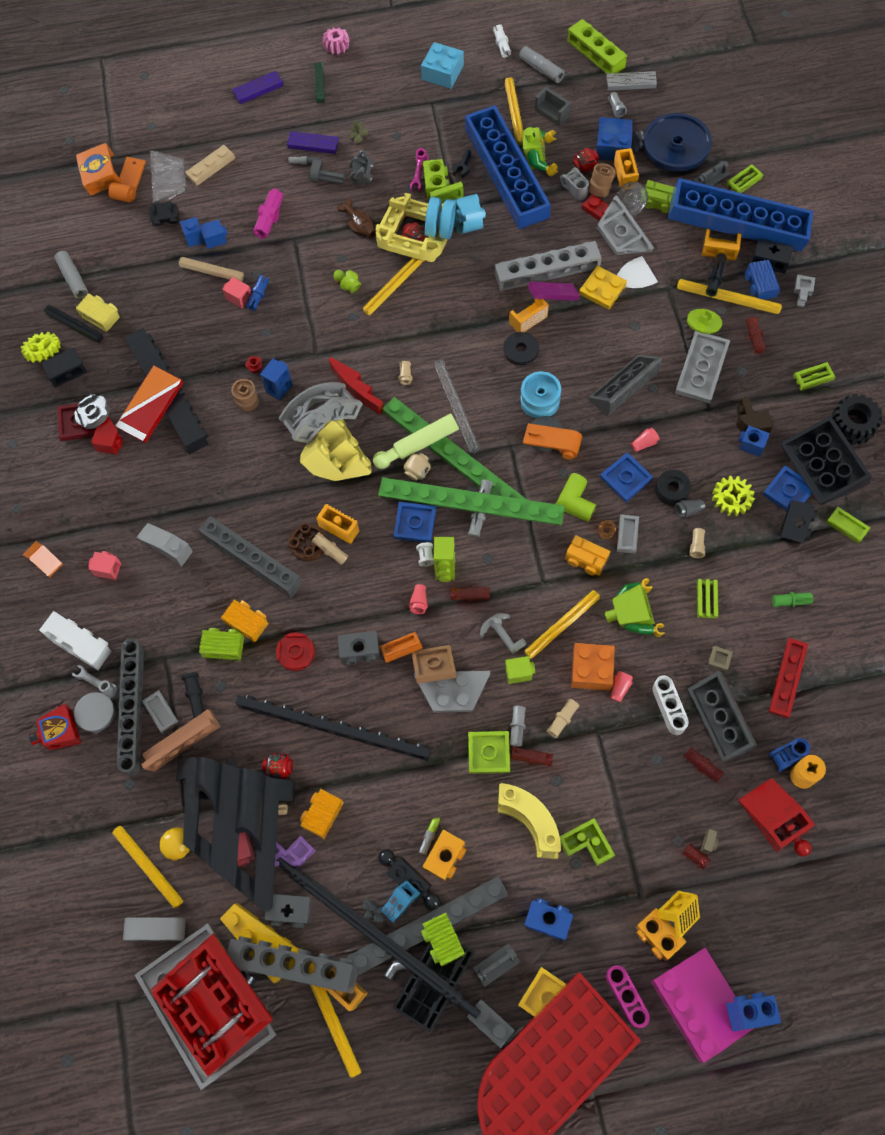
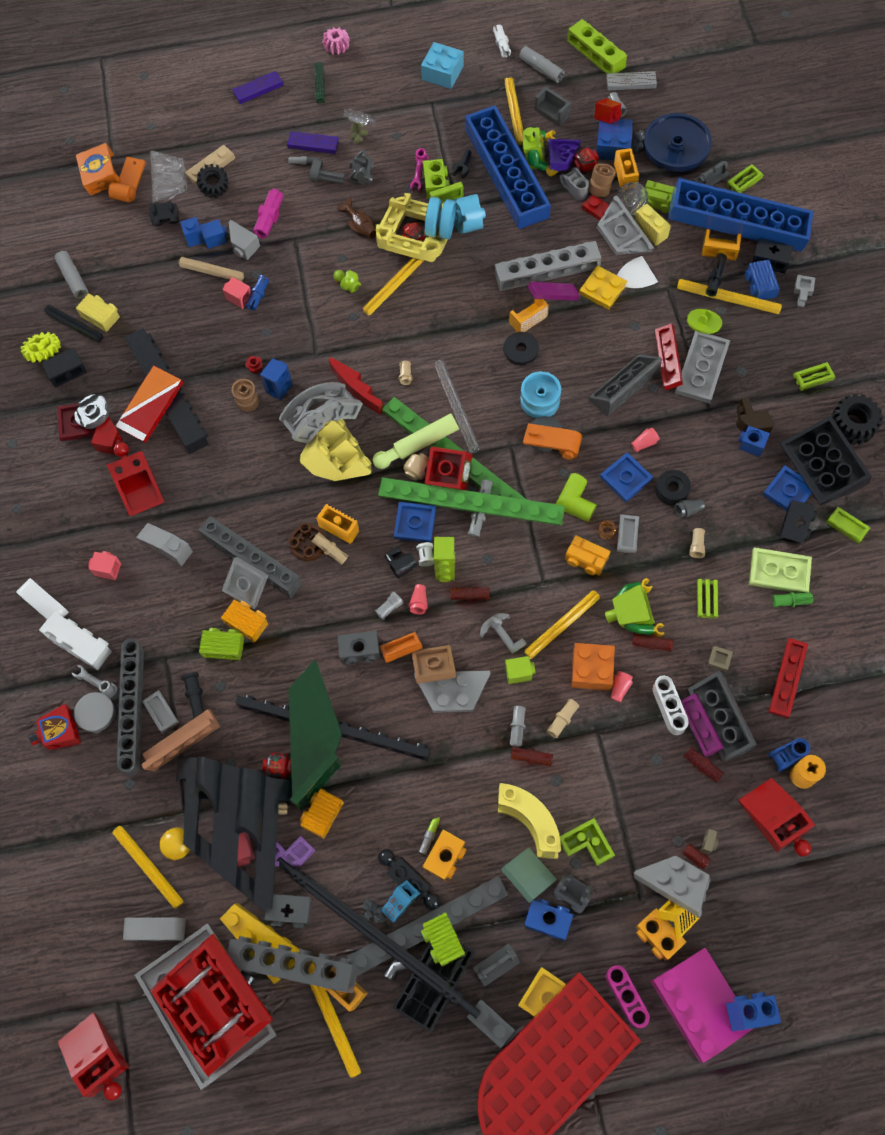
slope [23,541,63,578] -> none
red tile [275,632,315,671] -> none
lime plate [468,731,510,774] -> none
neon yellow gear [712,476,755,517] -> none
clear red pin [746,317,766,354] -> none
none -> white beam [16,578,69,619]
none -> red slope [58,1012,129,1101]
none -> red slope [107,442,165,517]
none -> black tyre [197,164,228,198]
none -> light grey tile [222,557,269,609]
none -> light grey slope [229,220,260,260]
none -> dark green piece [288,659,343,811]
none -> clear tile [343,109,376,125]
none -> light grey pin [375,592,404,620]
none -> black piece [384,547,417,579]
none -> red brick [425,447,473,491]
none -> sand green tile [501,847,557,903]
none -> dark purple wing [547,139,581,171]
none -> dark grey piece [553,873,593,913]
none -> red brick [594,98,622,124]
none -> clear red pin [632,633,674,652]
none -> light grey wing [634,856,710,918]
none -> light yellow brick [635,204,671,246]
none -> plate [655,323,683,390]
none -> magenta tile [681,693,724,757]
none -> yellowish green tile [749,547,812,593]

